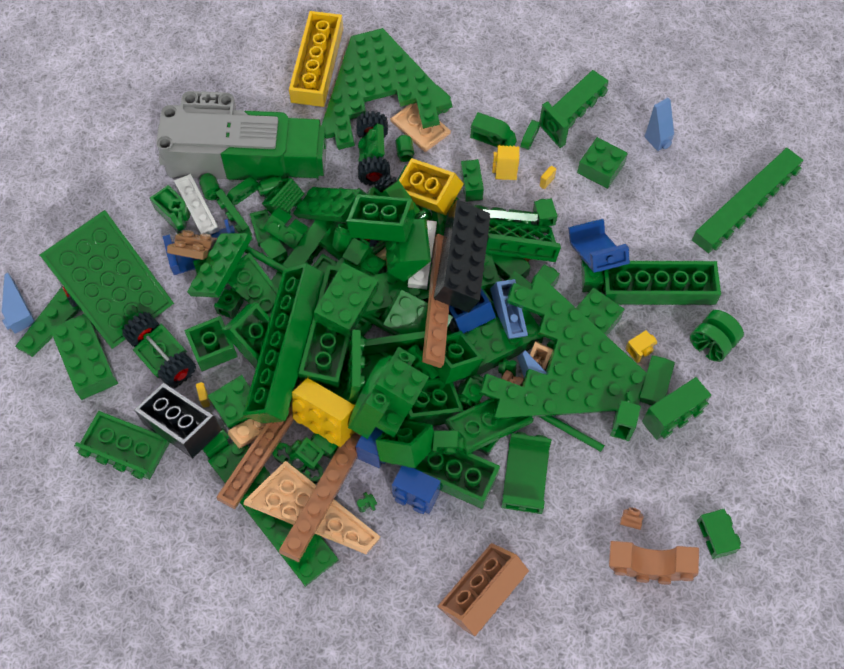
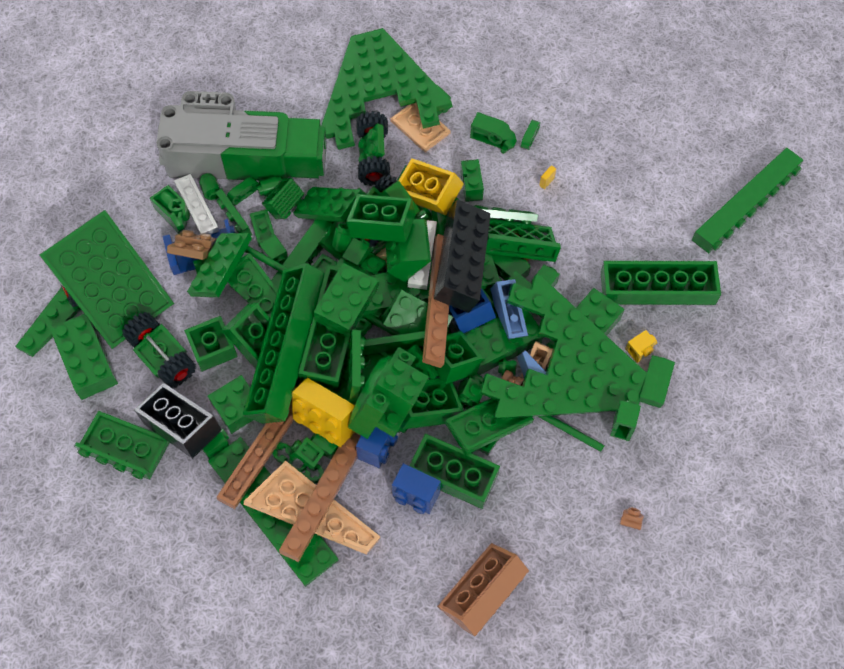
medium blue slope [1,273,35,334] -> none
yellow tile [196,382,210,408] -> none
green brick [214,288,244,319] -> none
light nougat plate [228,419,266,449] -> none
green piece [263,207,309,249] -> none
yellow brick [289,11,344,107] -> none
green plate [357,492,377,512] -> none
green brick [376,420,434,468] -> none
green brick [395,135,415,162] -> none
green brick [433,431,466,455] -> none
yellow brick [492,145,520,180] -> none
green panel [501,432,552,514] -> none
green brick [533,198,558,227] -> none
green plate [539,101,569,148] -> none
green brick [554,70,609,128] -> none
blue panel [568,219,630,273] -> none
green brick [577,137,628,189] -> none
green arch [581,258,604,292] -> none
nougat brick [609,541,699,585] -> none
green brick [642,377,712,440] -> none
medium blue slope [645,98,674,151] -> none
green wheel [690,310,744,362] -> none
green piece [697,508,741,560] -> none

